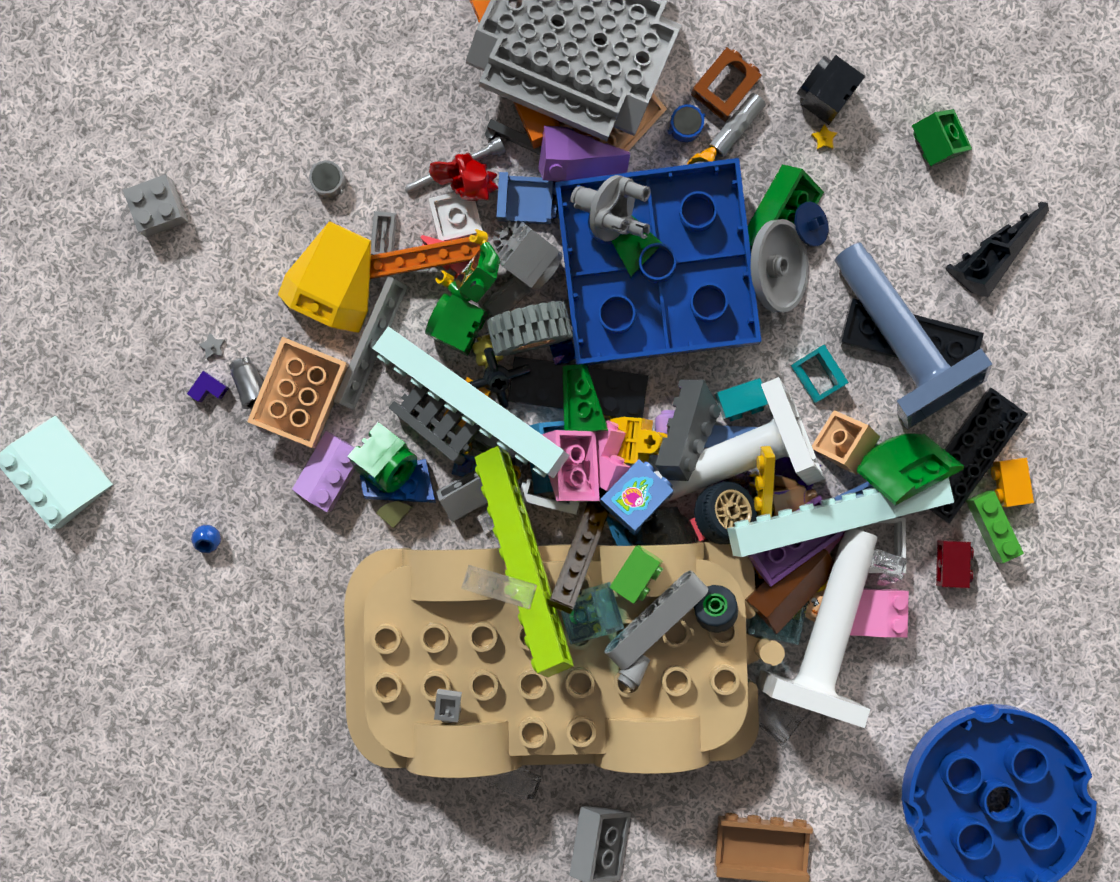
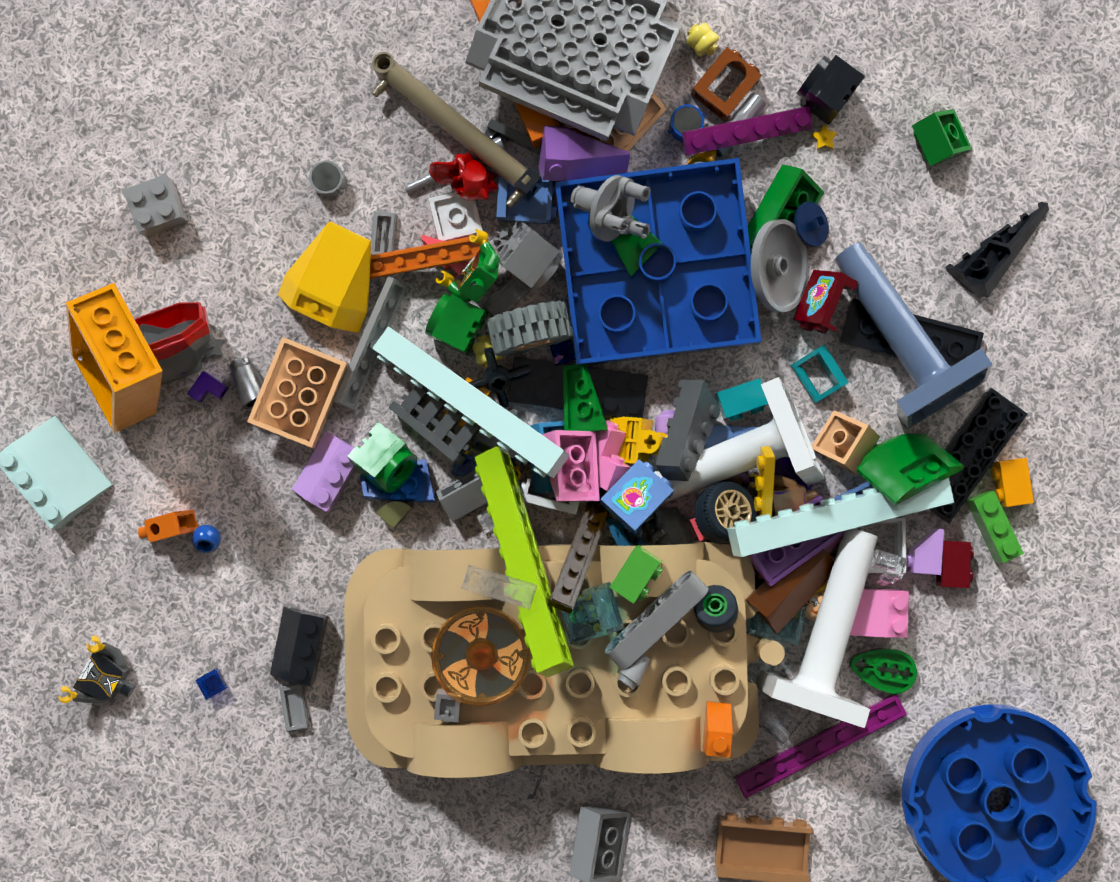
none -> torso [58,635,135,703]
none -> light orange door [66,283,163,433]
none -> rock [134,302,212,385]
none -> orange torso [138,509,198,543]
none -> clear blue plate [195,668,228,700]
none -> black slope [270,607,329,686]
none -> light grey tile [279,684,310,732]
none -> dark tan piece [372,52,543,208]
none -> clear orange dish [431,606,530,706]
none -> magenta plate [682,106,813,155]
none -> light yellow piece [686,23,719,57]
none -> orange slope [702,701,733,758]
none -> magenta tile [734,694,907,799]
none -> dark red panel [793,270,858,334]
none -> green piece [849,648,917,694]
none -> lavender slope [906,528,944,575]

